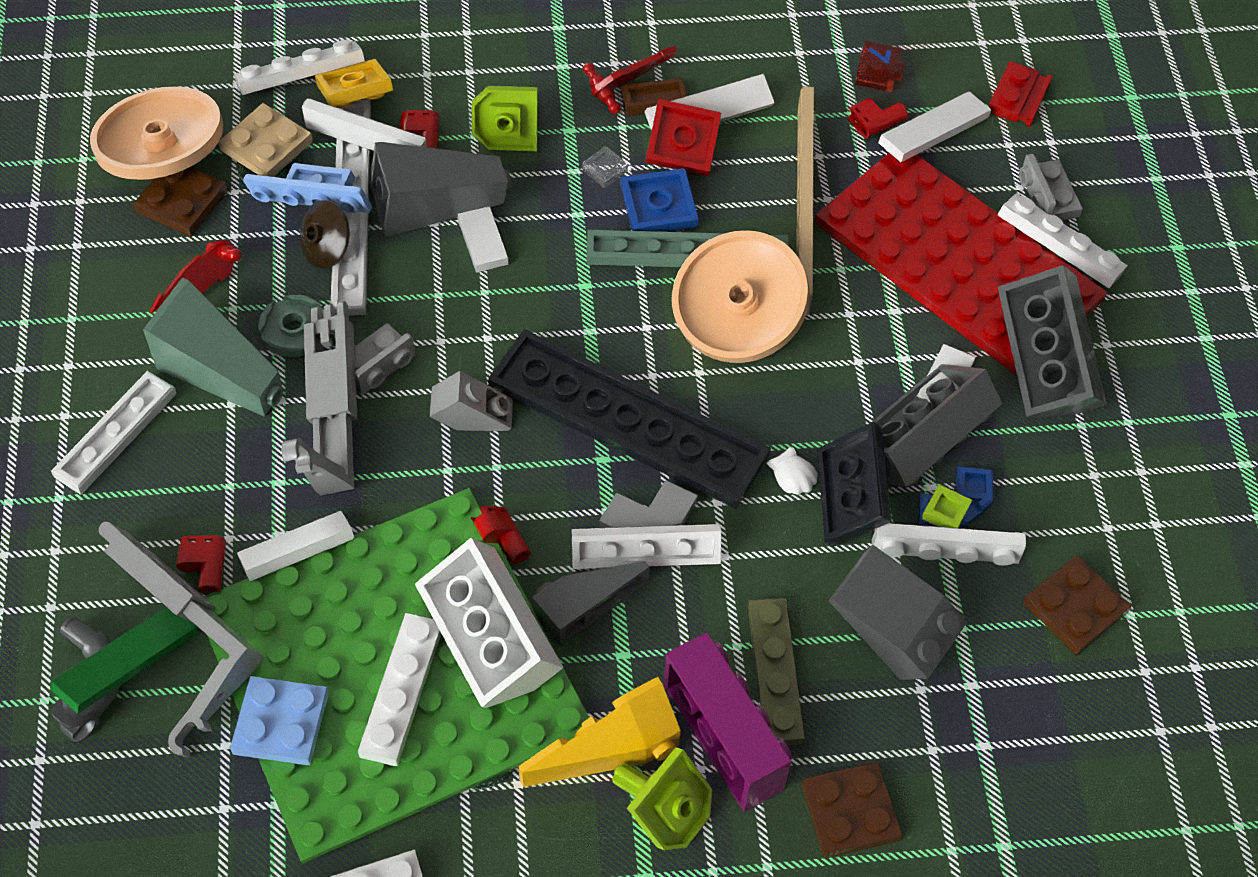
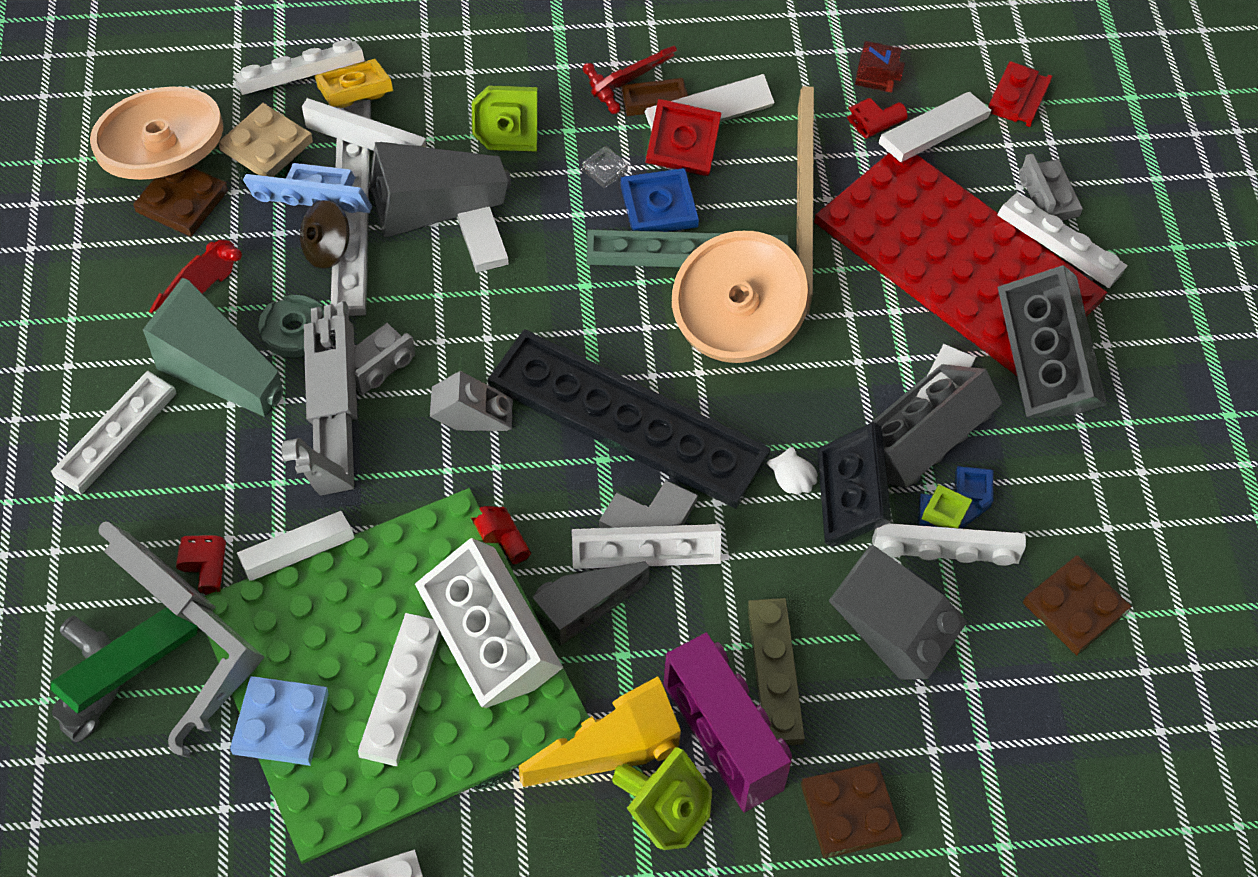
red piece [399,110,440,149] -> none

